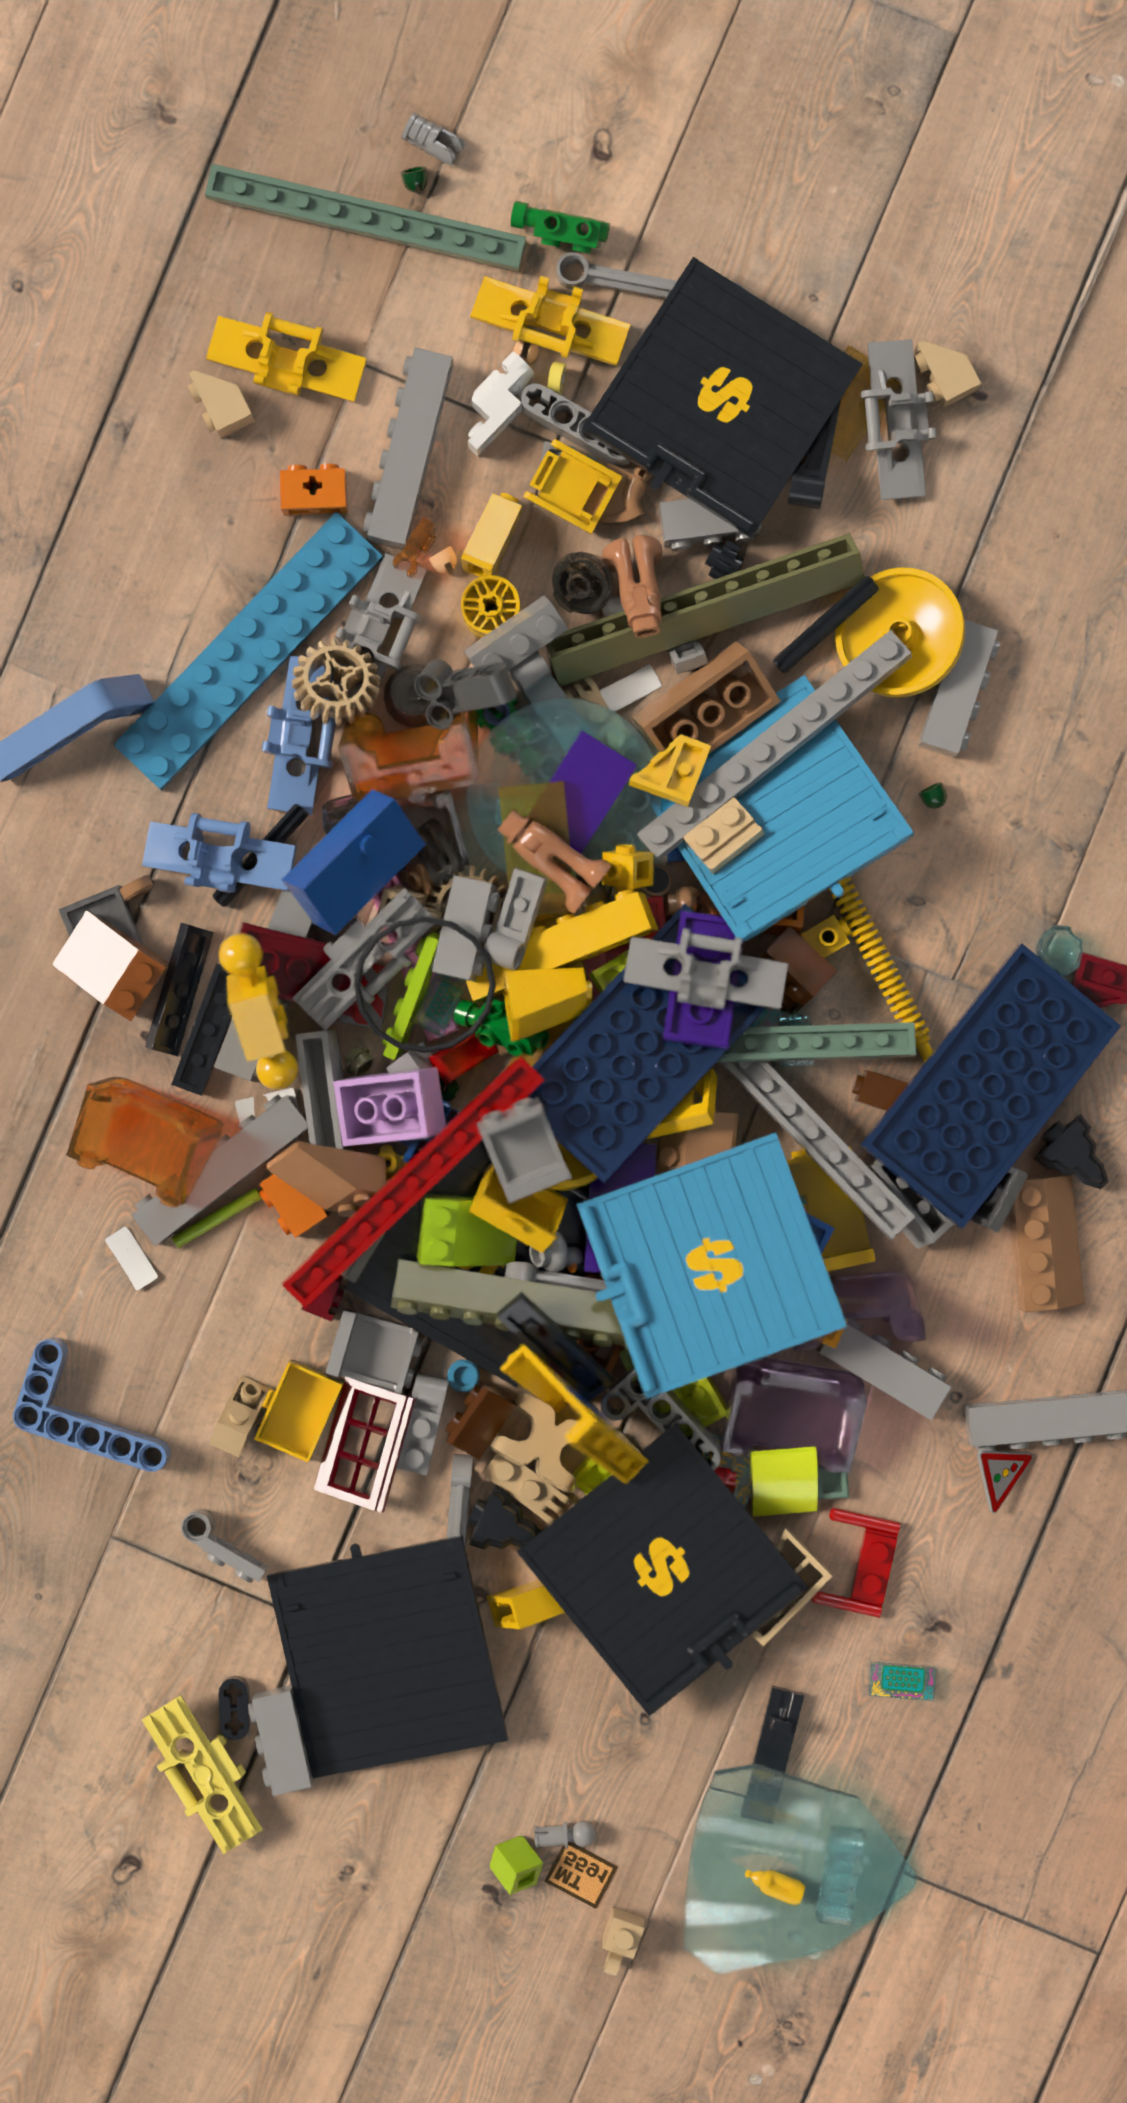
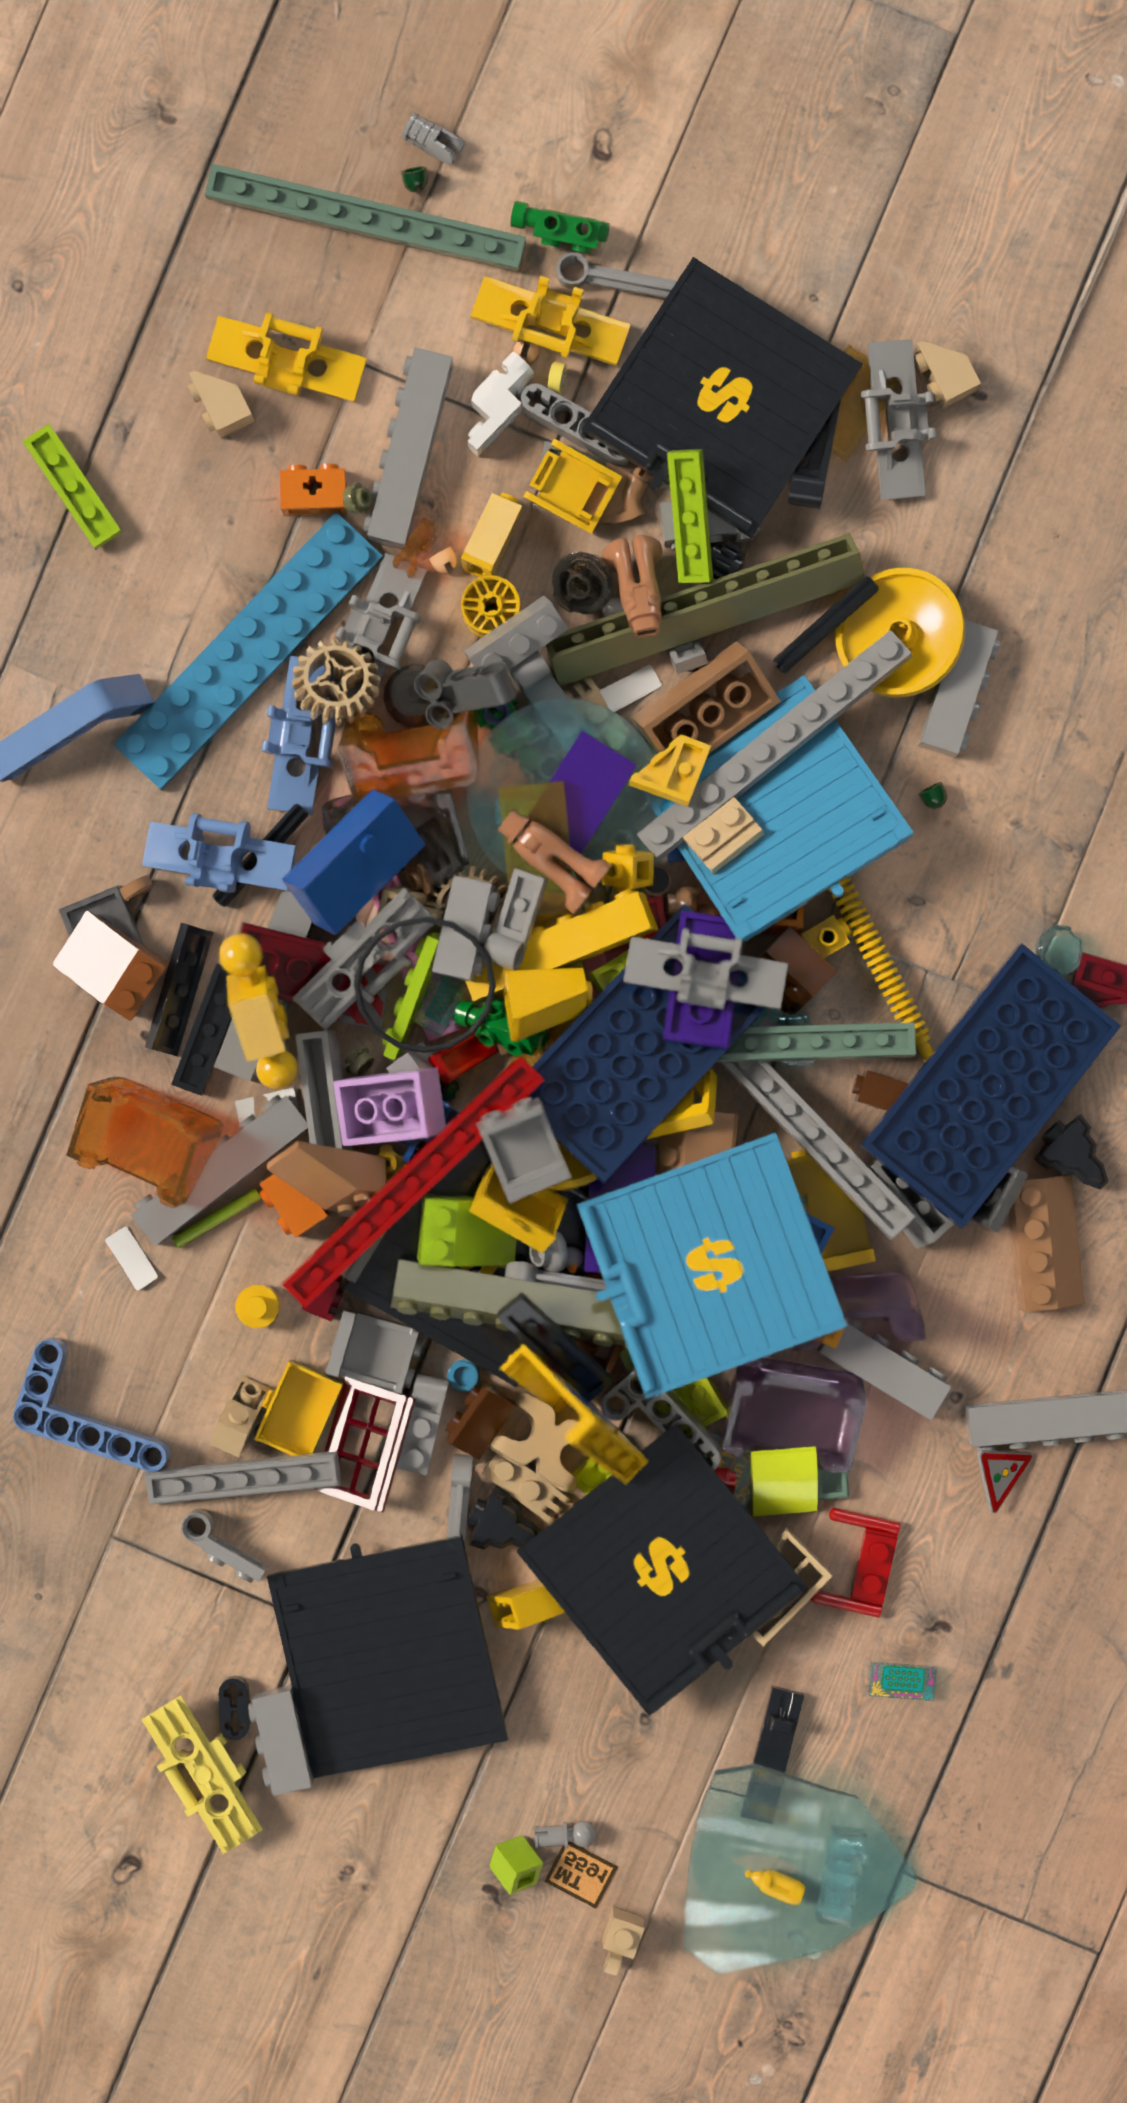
none -> lime plate [22,423,122,550]
none -> light grey tile [144,1451,342,1505]
none -> yellow piece [235,1284,281,1328]
none -> olive plate [343,482,372,514]
none -> lime plate [667,449,713,583]

